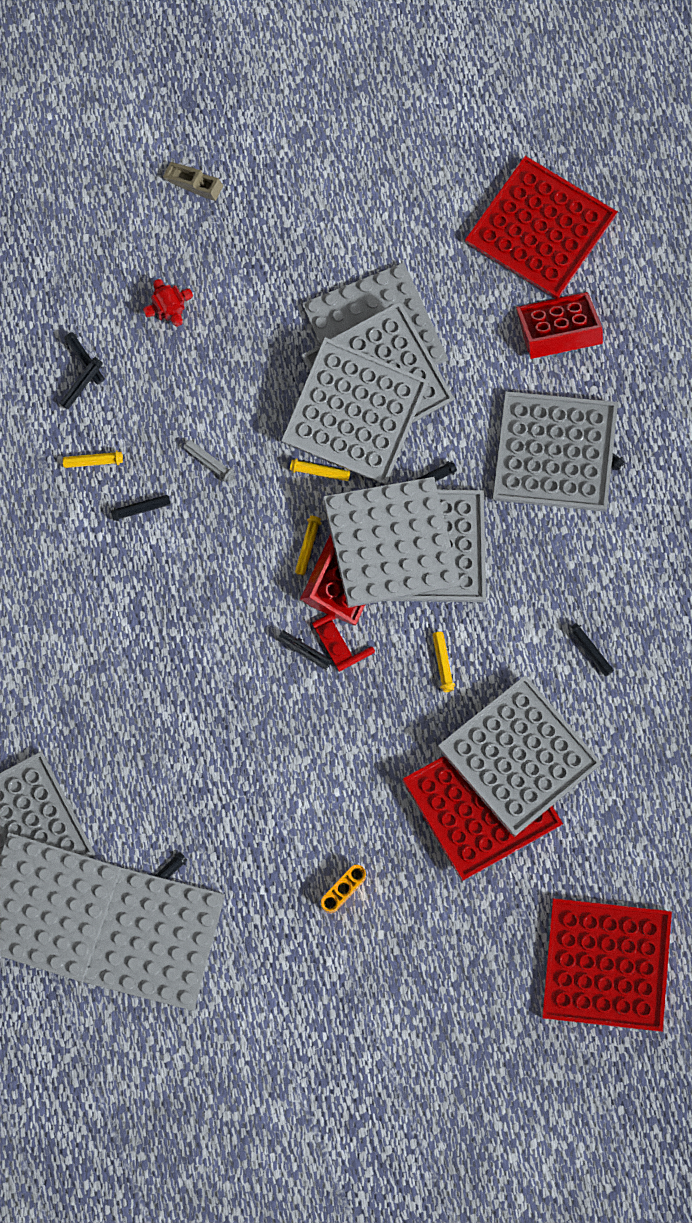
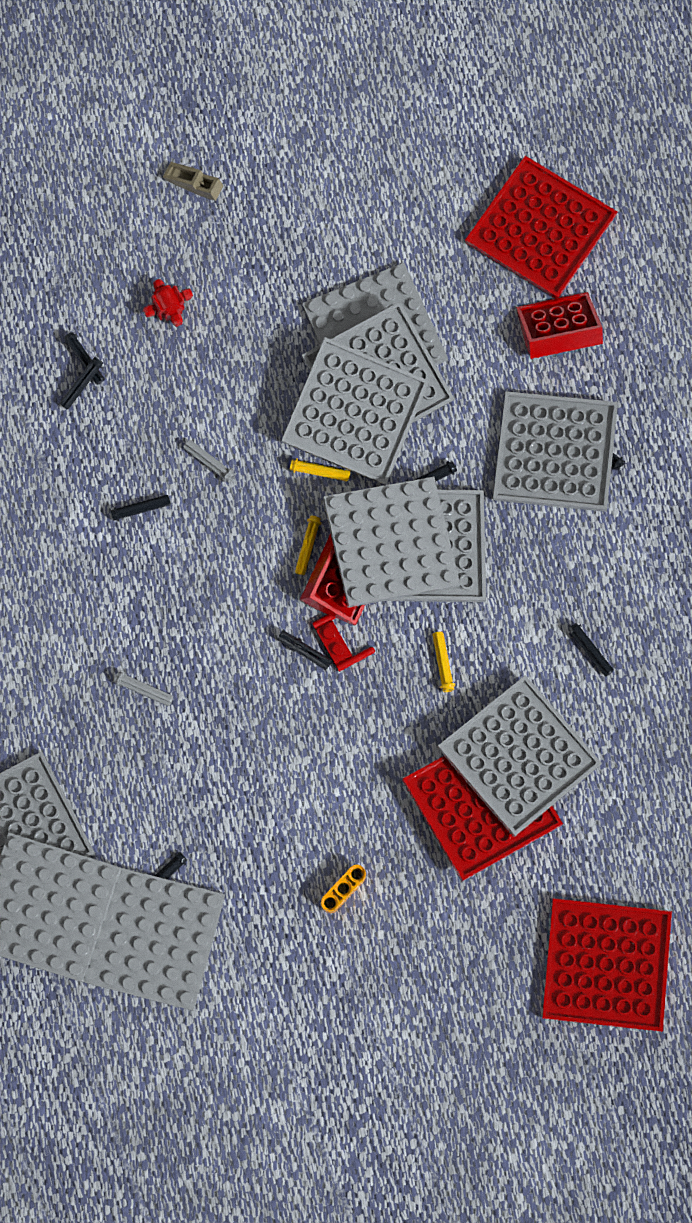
yellow axle [62,450,123,468] -> none
none -> light grey axle [114,672,173,706]

